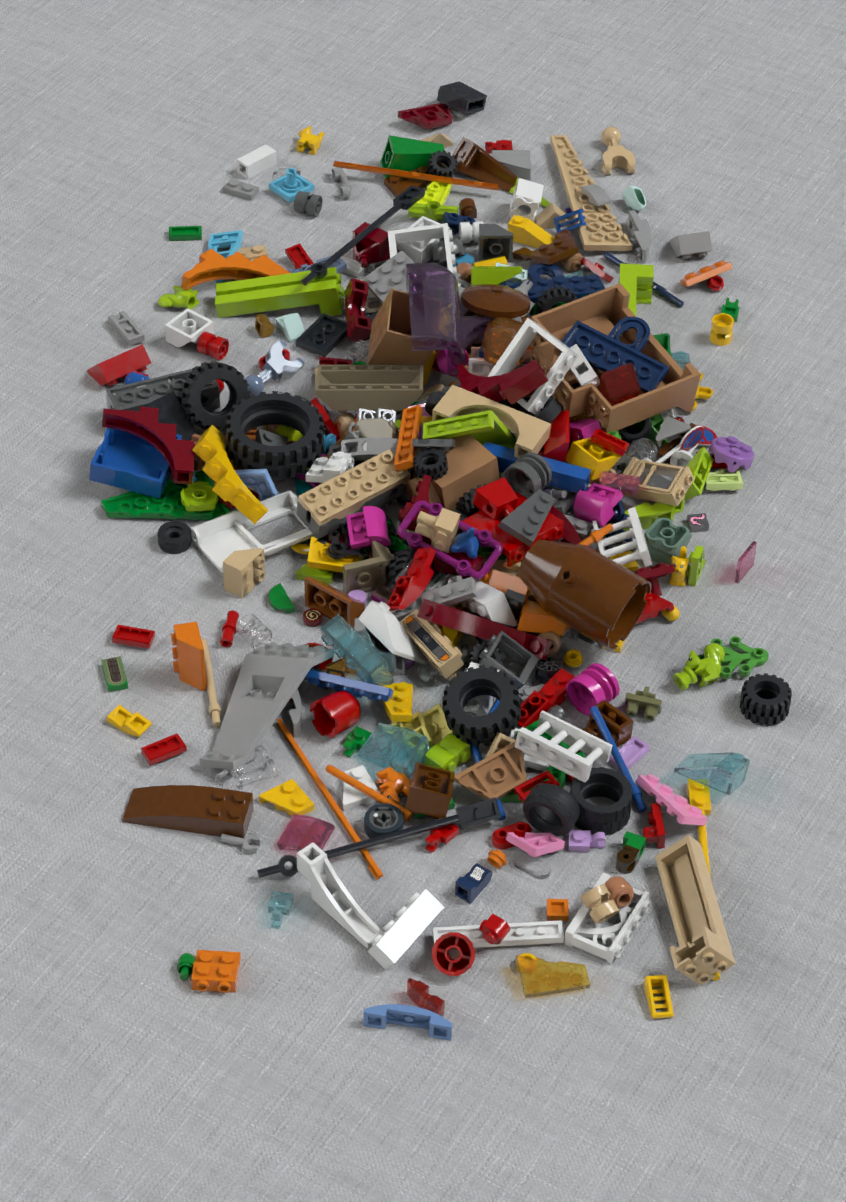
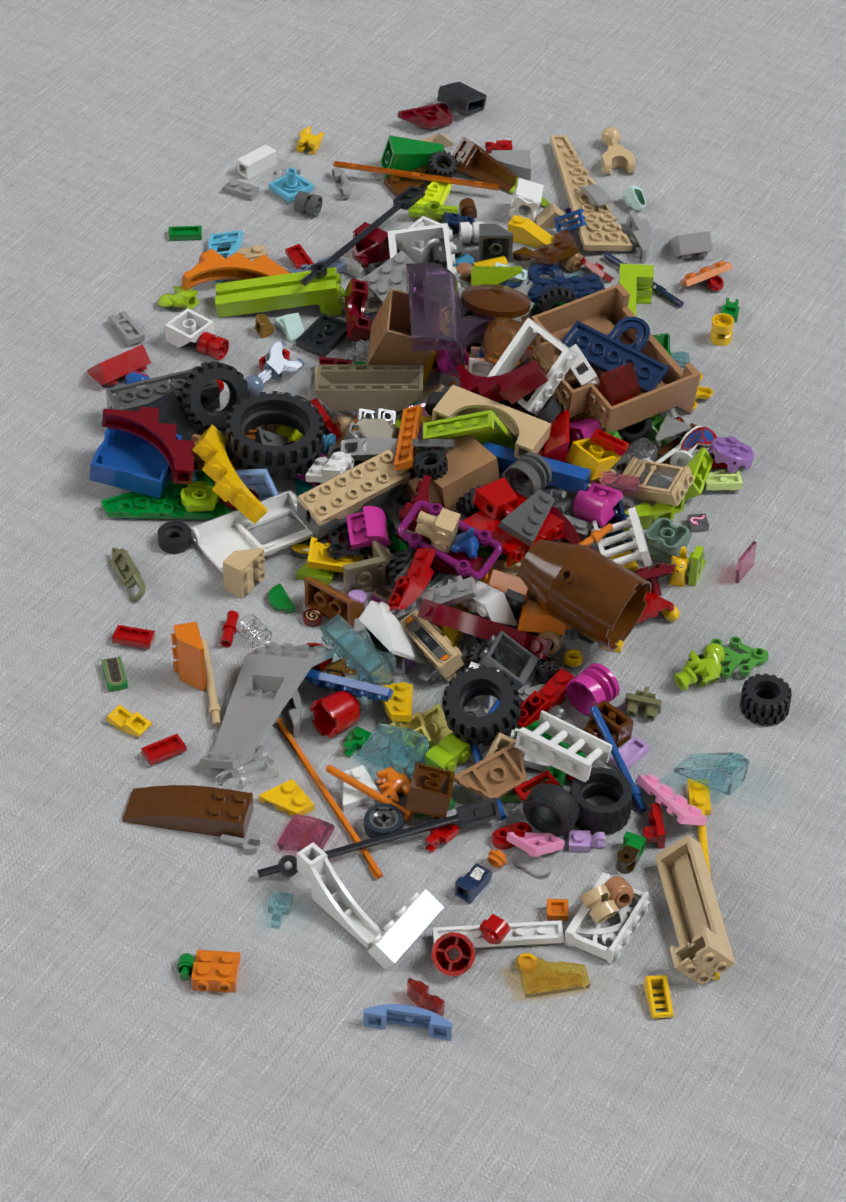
none -> olive plate [110,547,146,602]

